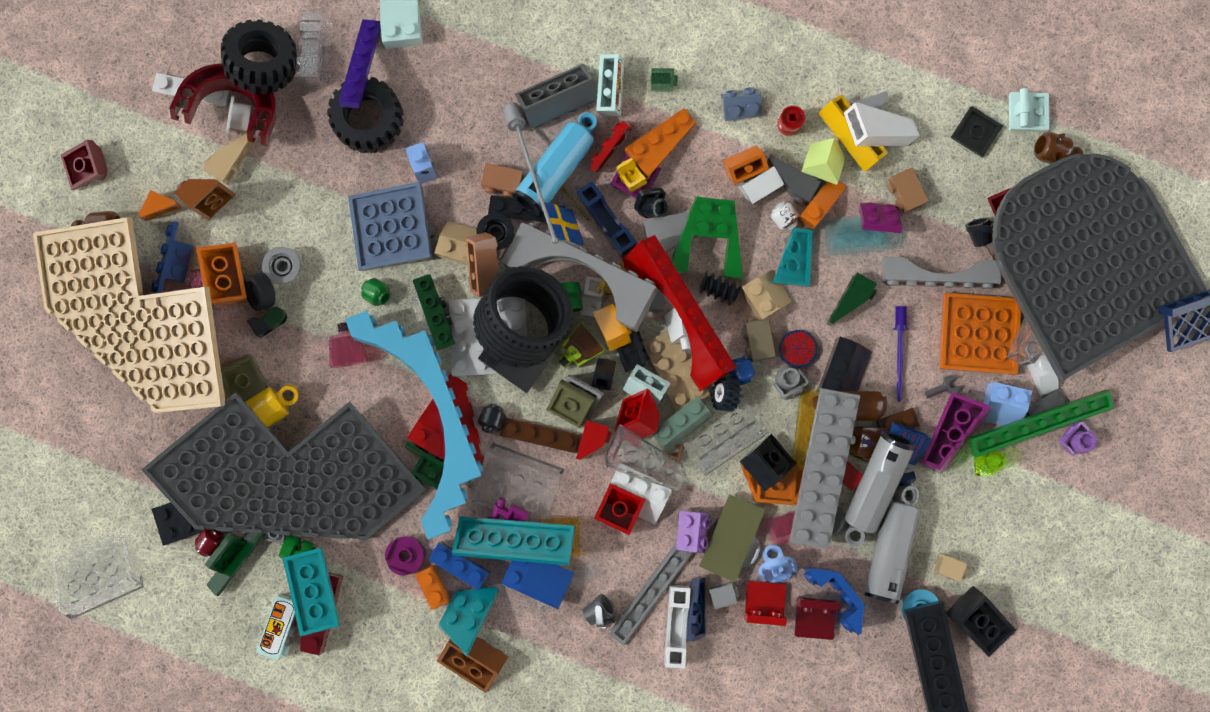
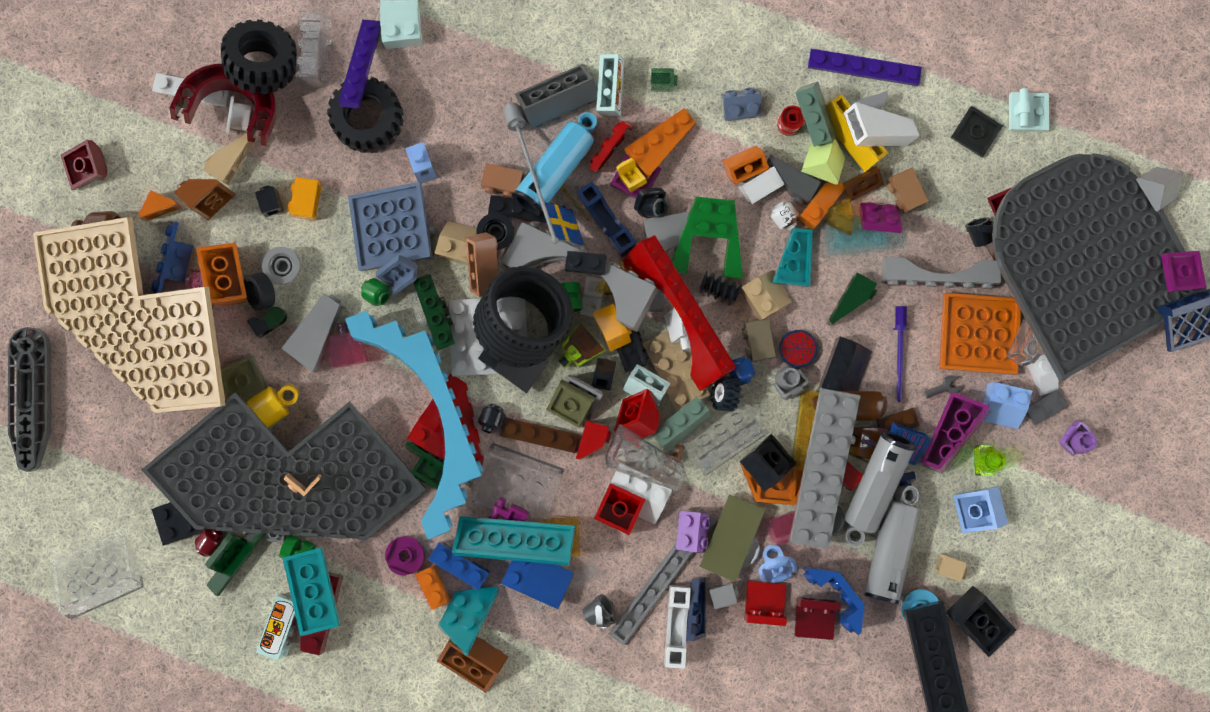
green plate [968,389,1114,457] -> none
reddish brown piece [1034,132,1084,164] -> none
none -> dark grey beam [8,327,51,472]
none -> black brick [255,186,284,217]
none -> light grey slope [281,293,343,373]
none -> light nougat bracket [284,473,322,496]
none -> light orange brick [288,177,322,221]
none -> sand blue bracket [376,254,418,296]
none -> black plate [564,251,607,275]
none -> sand green brick [795,81,836,147]
none -> dark purple plate [807,48,922,87]
none -> clear yellow slope [827,198,853,235]
none -> reddish brown plate [843,166,884,201]
none -> light blue slope [953,486,1008,533]
none -> light grey slope [1136,167,1183,212]
none -> magenta plate [1161,251,1206,292]

